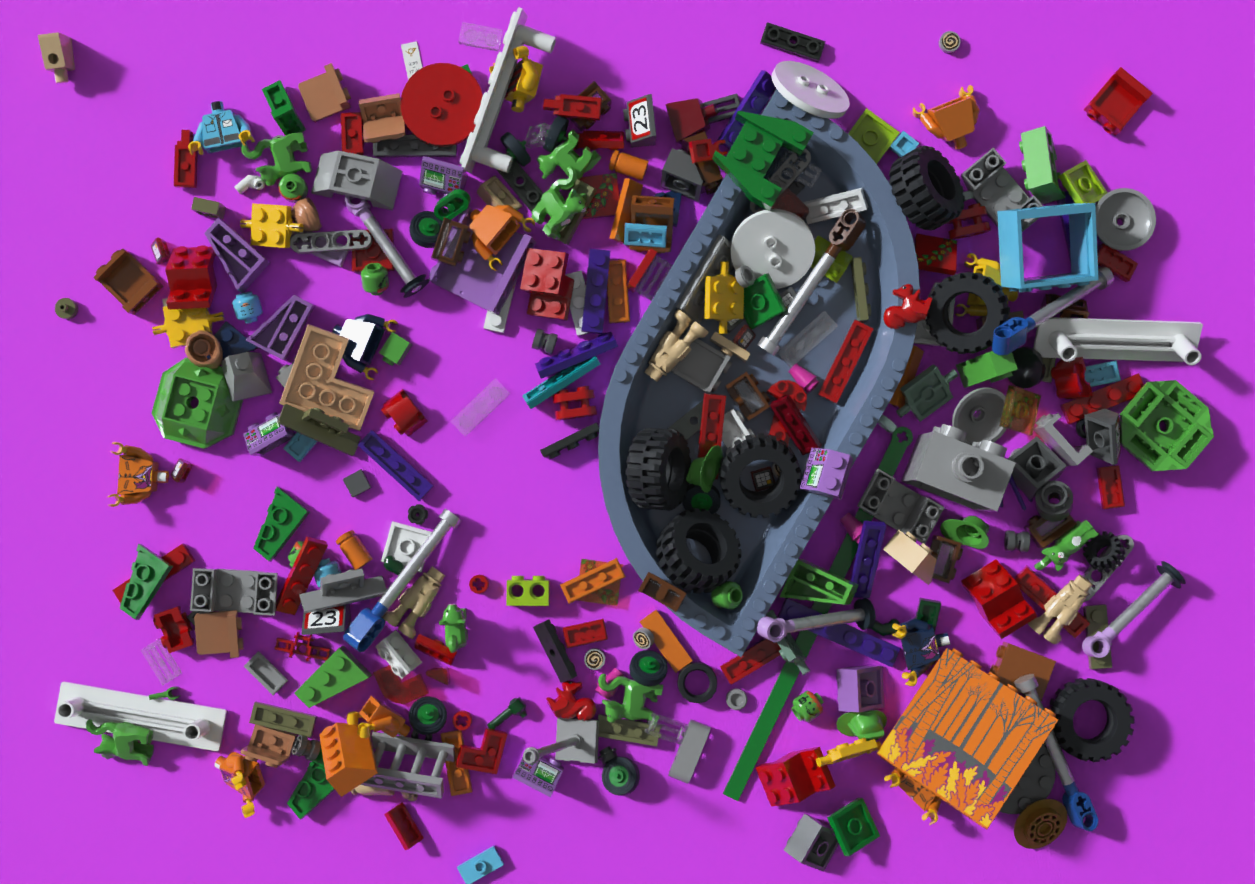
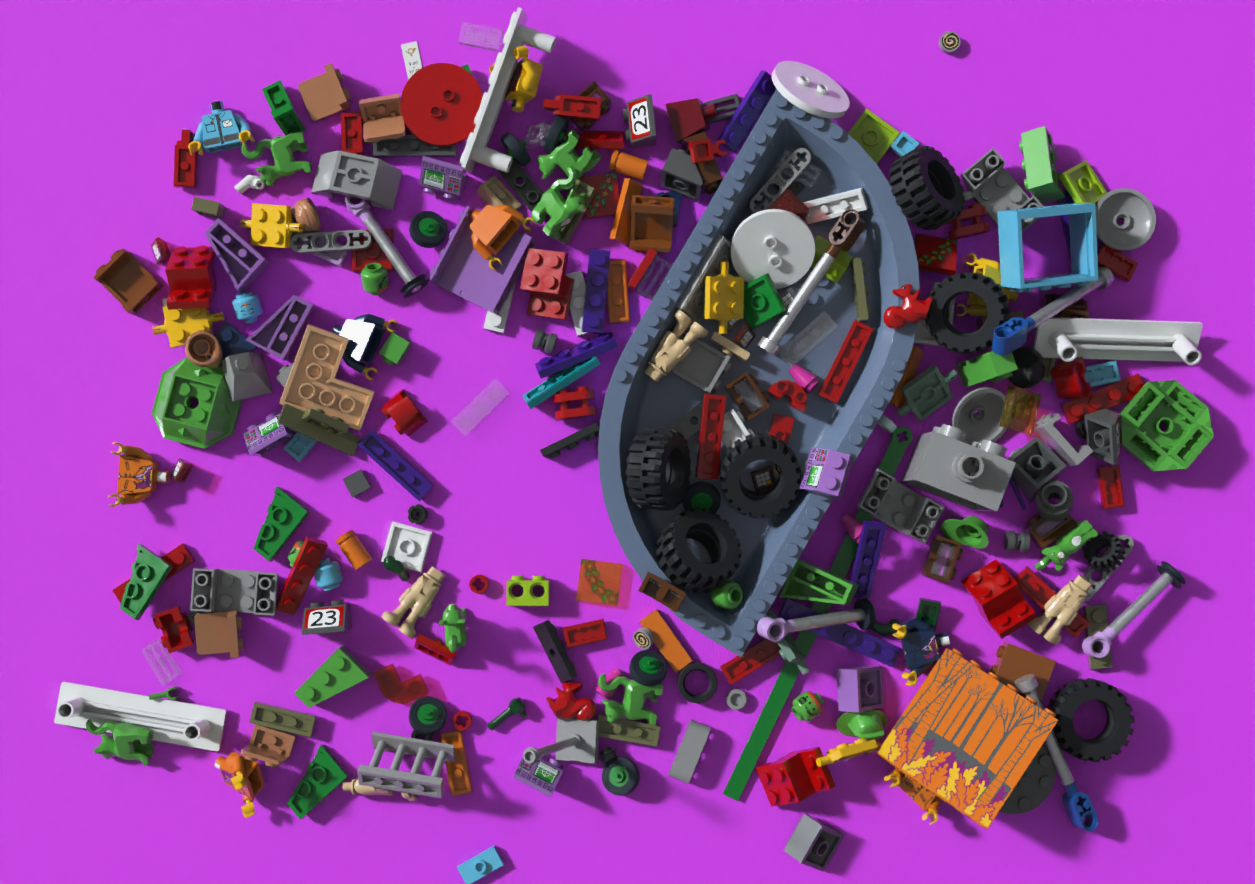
torso [38,32,75,84] -> none
olive tile [55,298,78,320] -> none
light grey tile [244,651,288,696] -> none
red piece [274,632,331,662] -> none
bright green head [279,174,308,203] -> none
dark grey wheel [292,735,321,761] -> none
light grey bracket [299,569,387,614] -> none
orange slope [319,723,378,797] -> none
piece [343,508,461,652] -> none
orange torso [347,696,411,738] -> none
white bracket [375,630,422,679] -> none
red plate [384,802,424,851] -> none
clear red slope [426,667,450,685] -> none
reddish brown window [431,217,471,267] -> none
green plate [434,189,471,221] -> none
red plate [455,728,508,774] -> none
orange tile [560,558,626,604] -> none
tile [584,648,605,670] -> none
medium azure plate [624,223,667,248] -> none
clear tile [644,712,688,745] -> none
bright green piece [686,445,723,493] -> none
green wedge [712,111,814,211] -> none
light grey tile [735,265,755,288] -> none
pearl dark grey tile [760,22,826,62] -> none
dark red tile [770,394,822,455] -> none
green plate [827,798,880,856] -> none
tan slope [883,530,937,585] -> none
orange torso [913,85,980,149] -> none
pearl gold wheel [1014,799,1067,849] -> none
red panel [1084,67,1153,136] -> none

